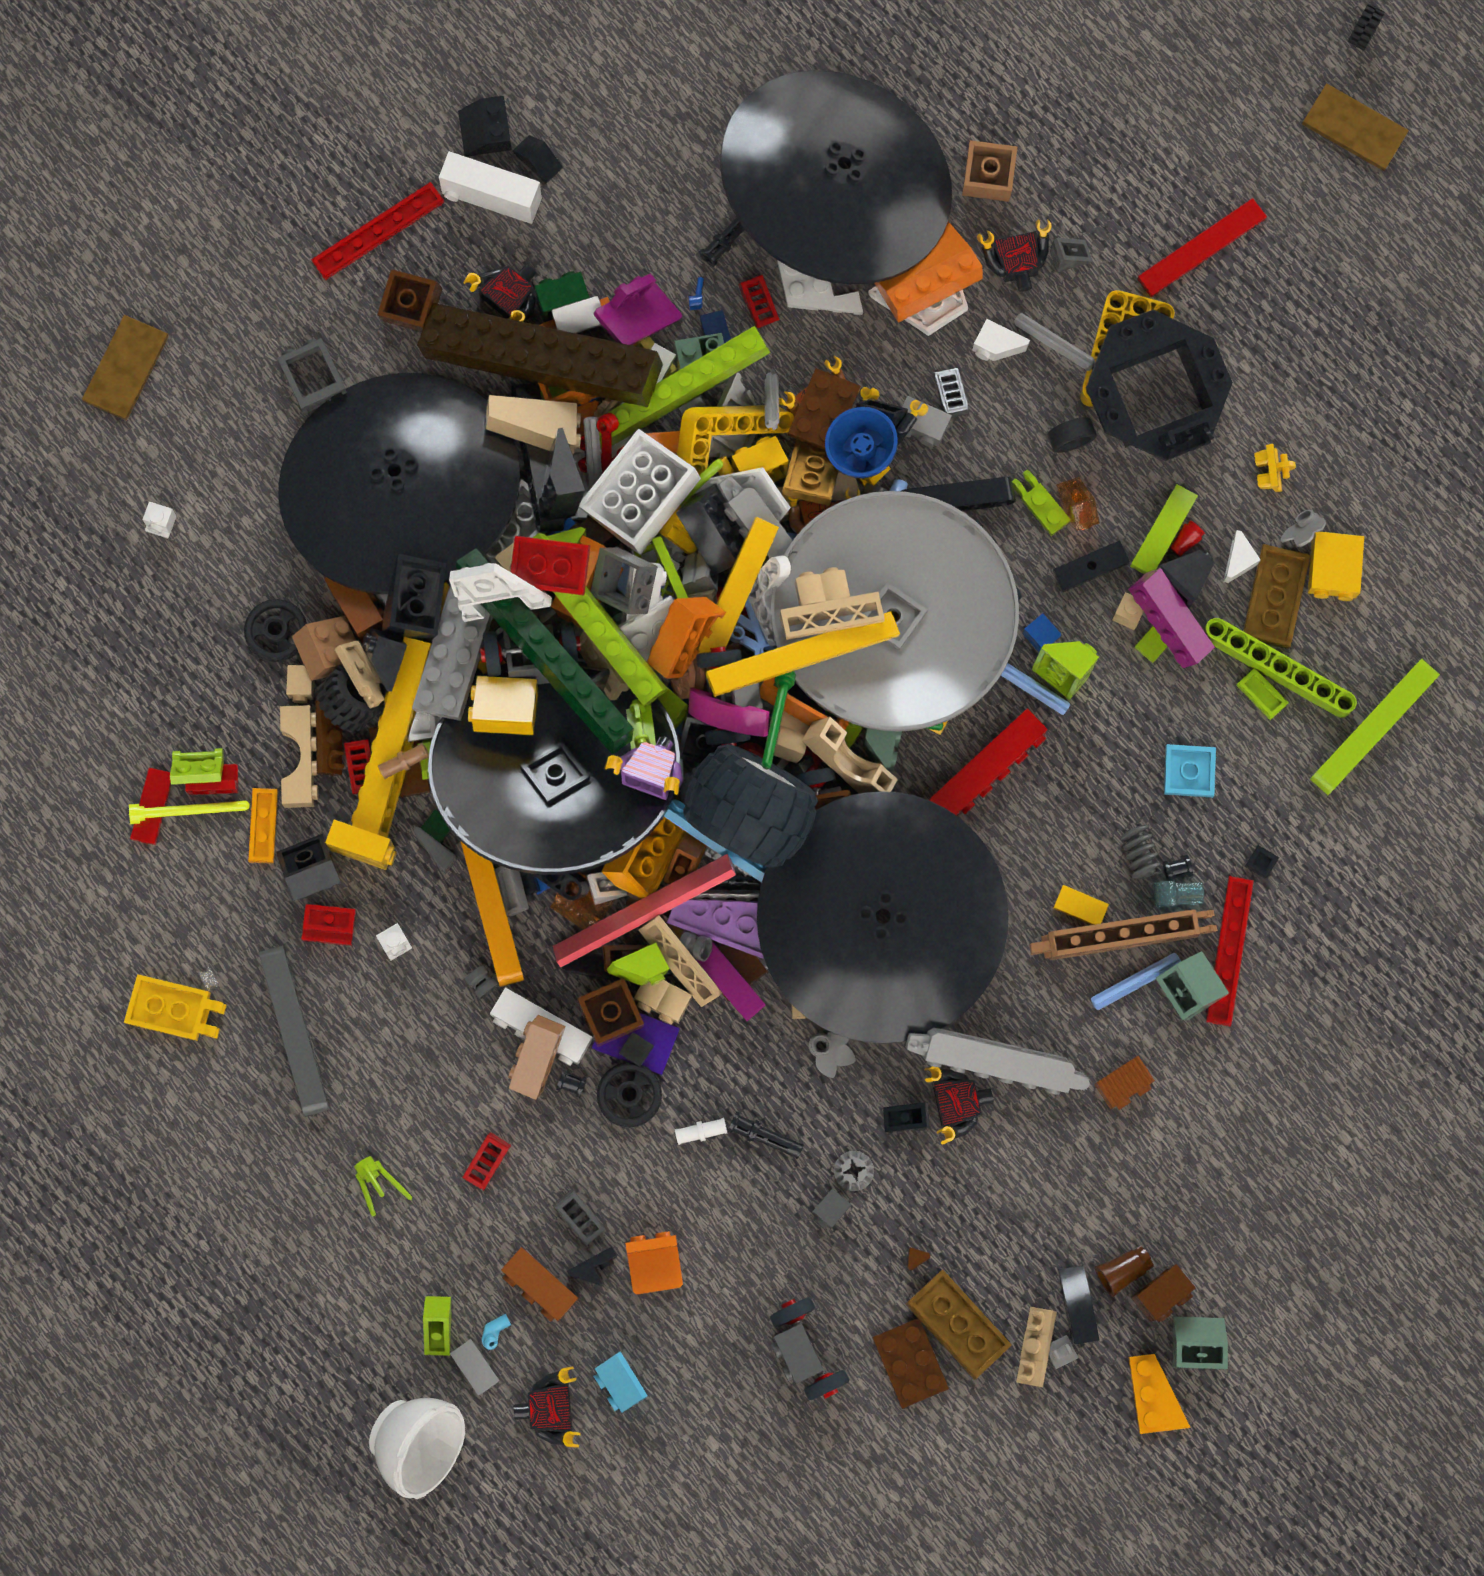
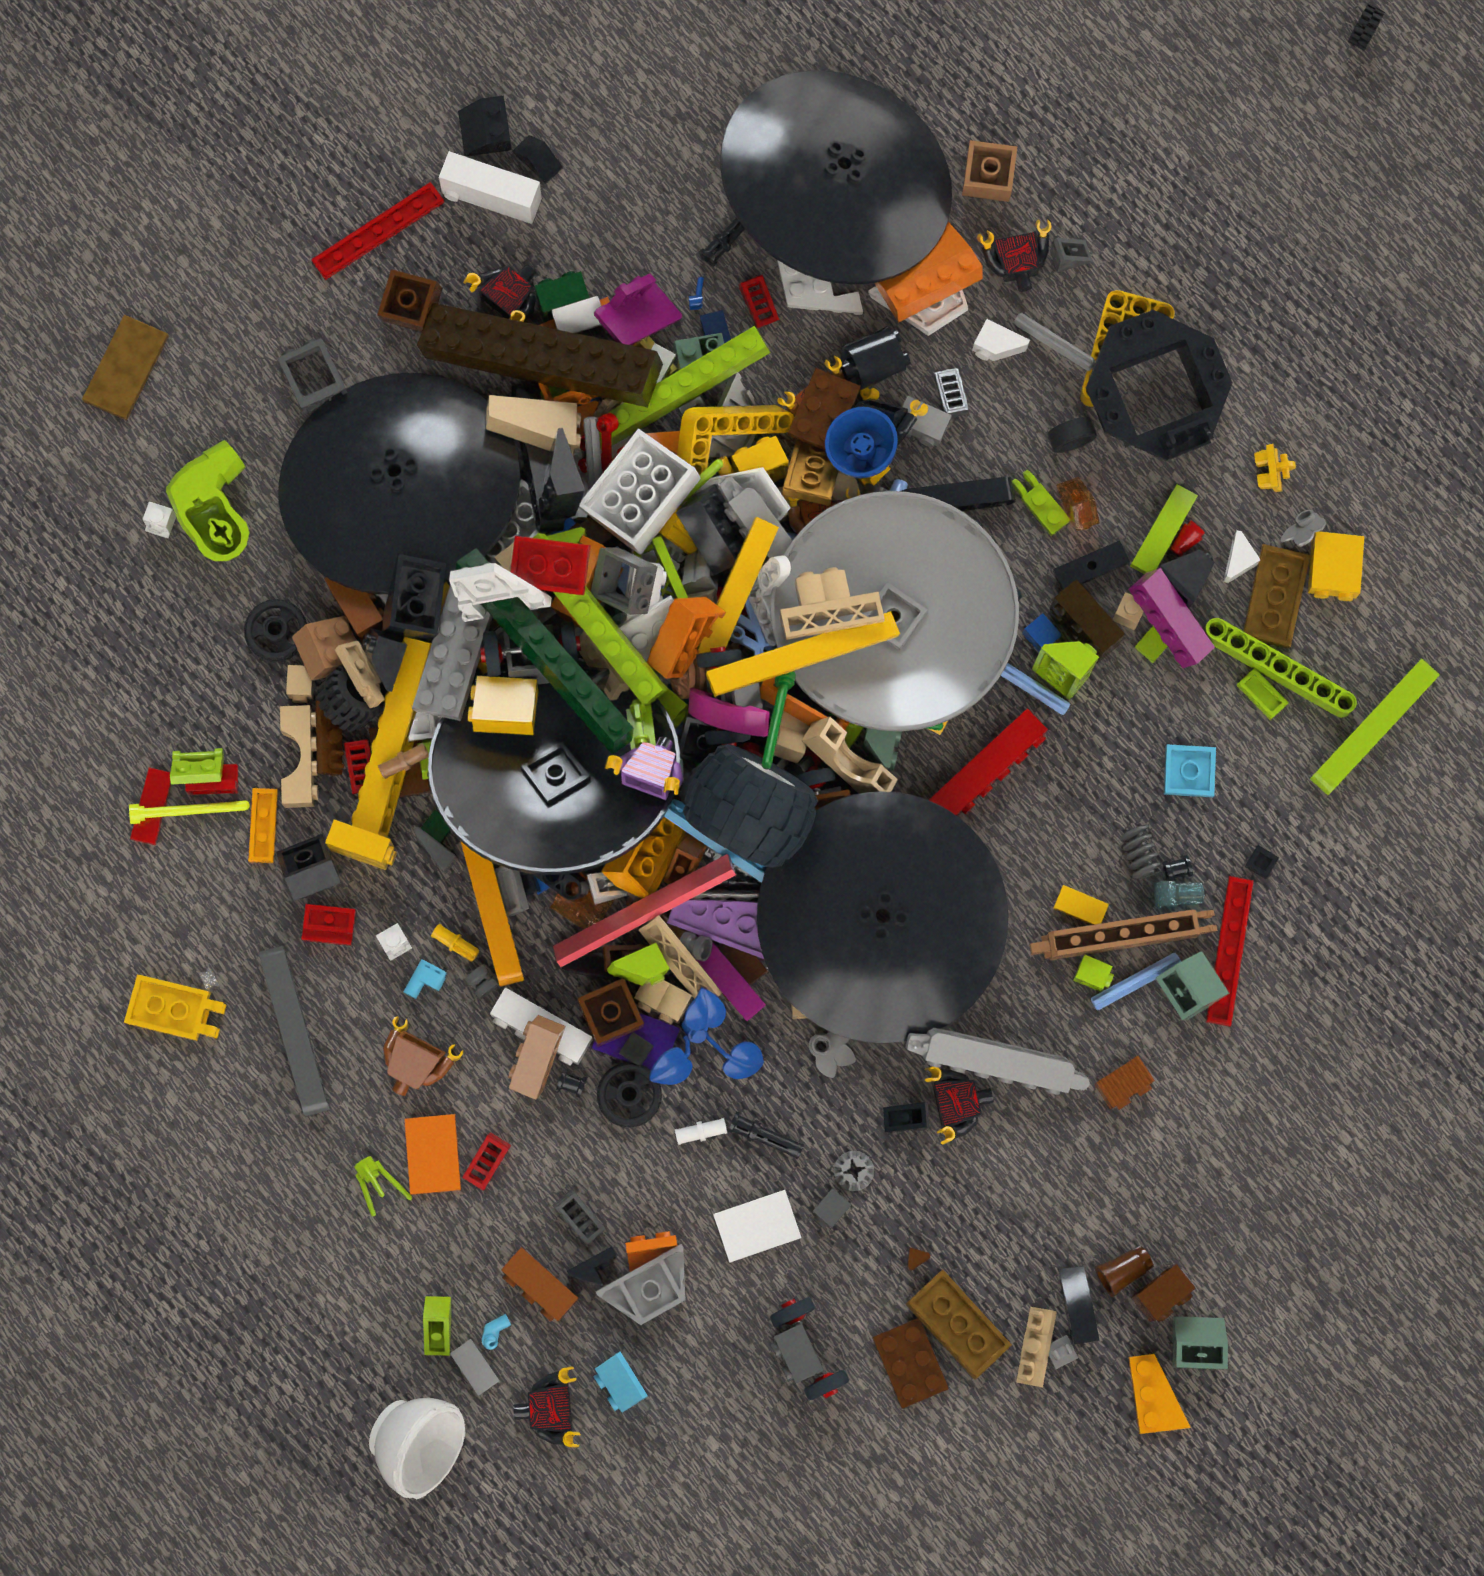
light grey axle [765,372,779,430] -> none
red tile [1137,198,1267,297] -> none
pearl gold tile [1302,83,1409,171] -> none
none -> lime piece [166,440,249,561]
none -> torso [383,1016,463,1096]
none -> medium azure piece [403,959,448,999]
none -> orange tile [404,1114,461,1195]
none -> yellow axle [431,923,479,962]
none -> light grey wing [596,1244,686,1325]
none -> blue plant [649,987,764,1085]
none -> white tile [713,1190,801,1263]
none -> black cylinder [840,326,911,390]
none -> dark brown brick [1050,579,1125,663]
none -> lime brick [1073,955,1114,992]

